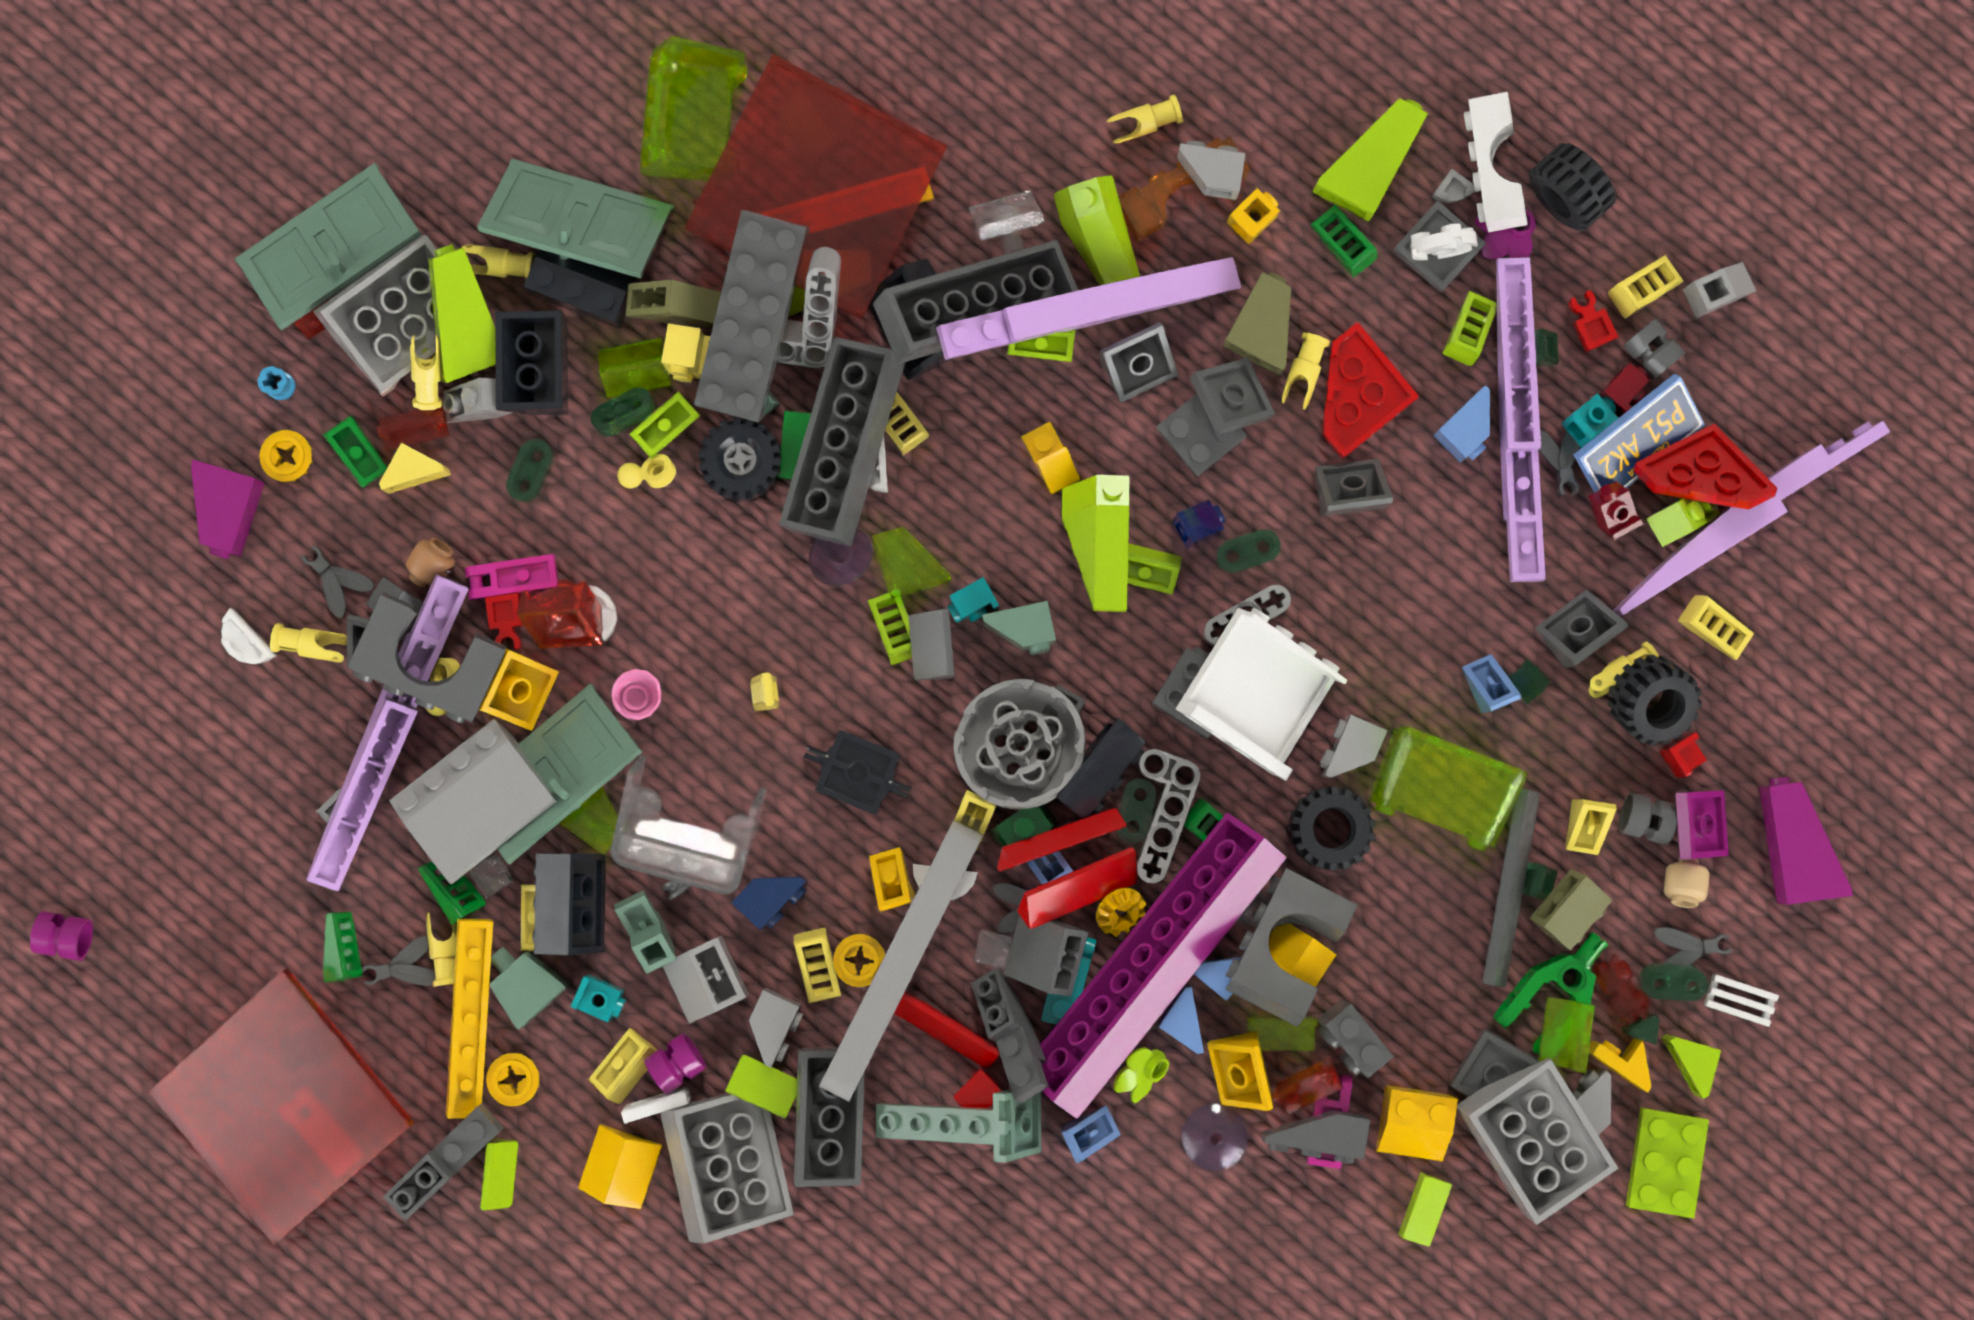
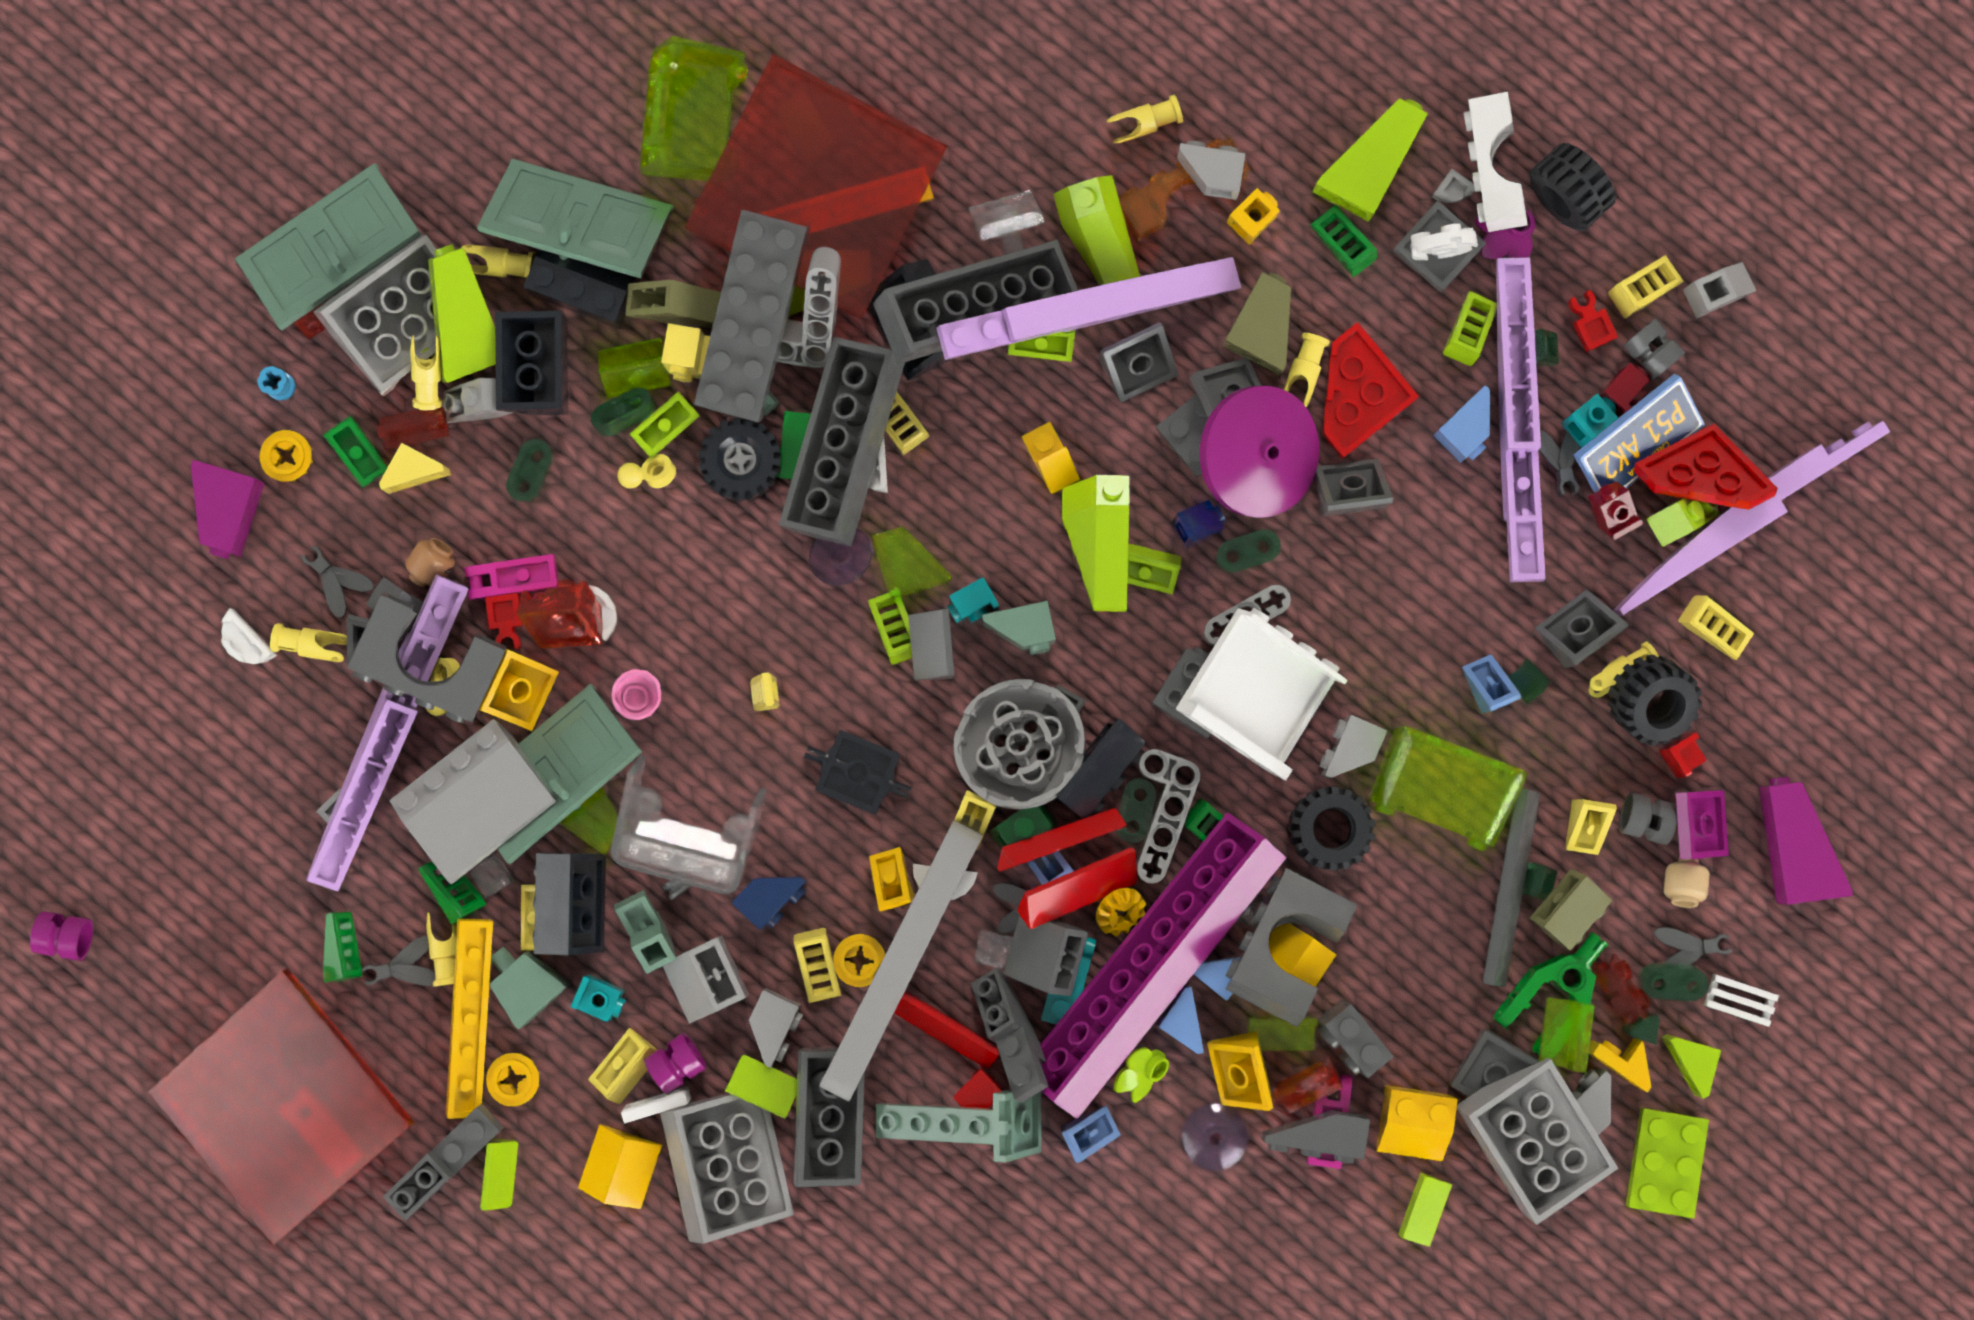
none -> magenta dish [1200,386,1319,518]

